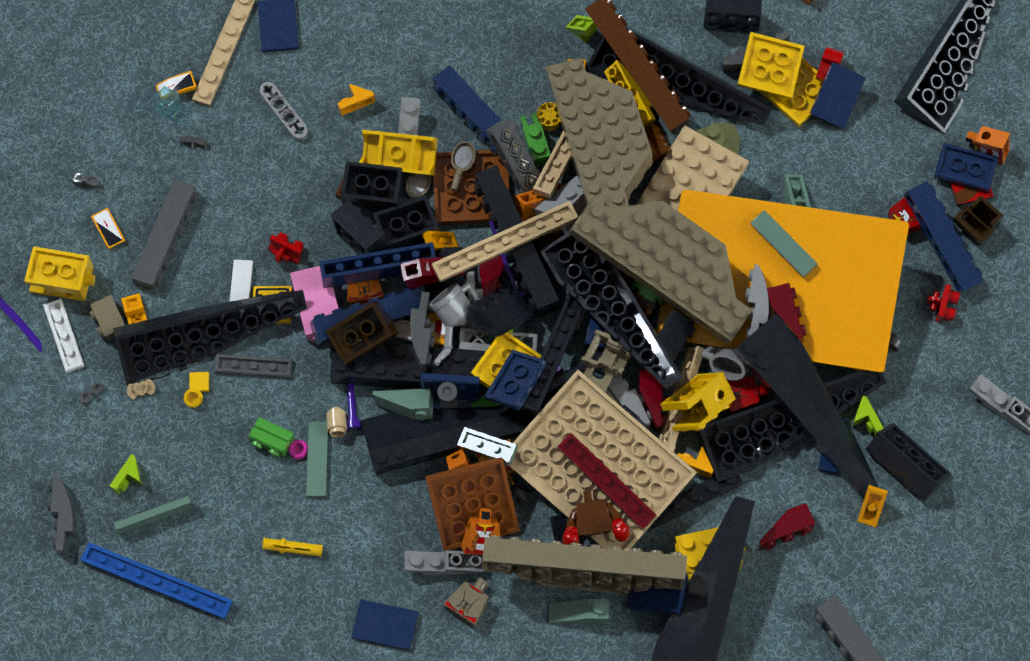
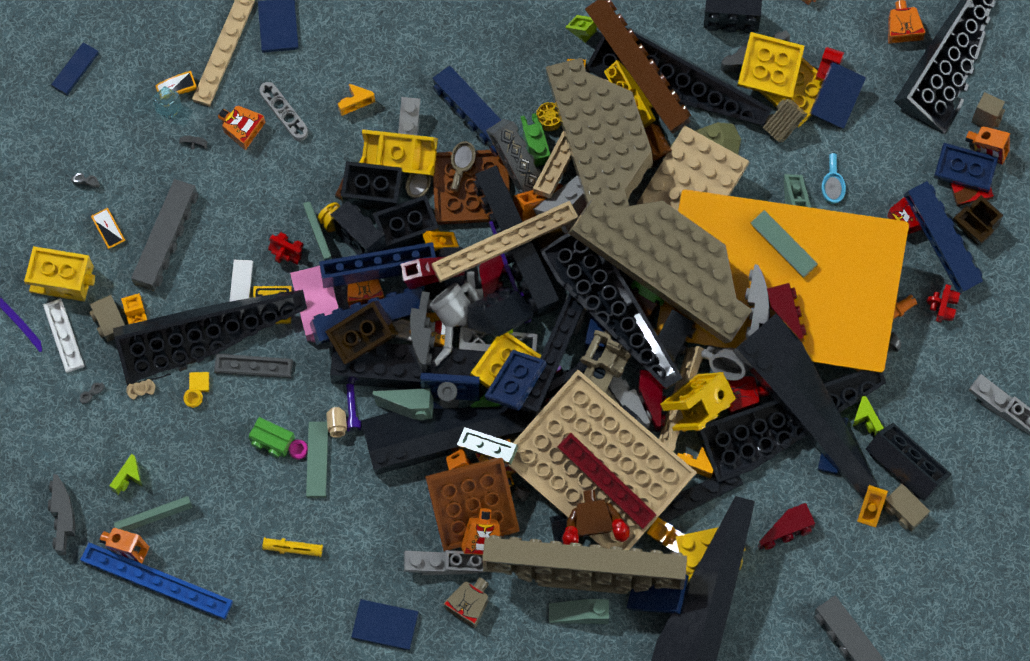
none -> dark blue tile [51,42,99,96]
none -> orange torso [100,528,150,564]
none -> torso [218,106,265,150]
none -> sand green tile [303,201,332,261]
none -> yellow wheel [318,202,340,232]
none -> light orange slope [647,518,684,552]
none -> dark tan brick [763,99,807,142]
none -> medium azure piece [821,153,846,204]
none -> dark tan brick [884,484,930,532]
none -> orange torso [888,0,925,44]
none -> orange pin [893,294,917,320]
none -> dark tan brick [972,92,1005,129]

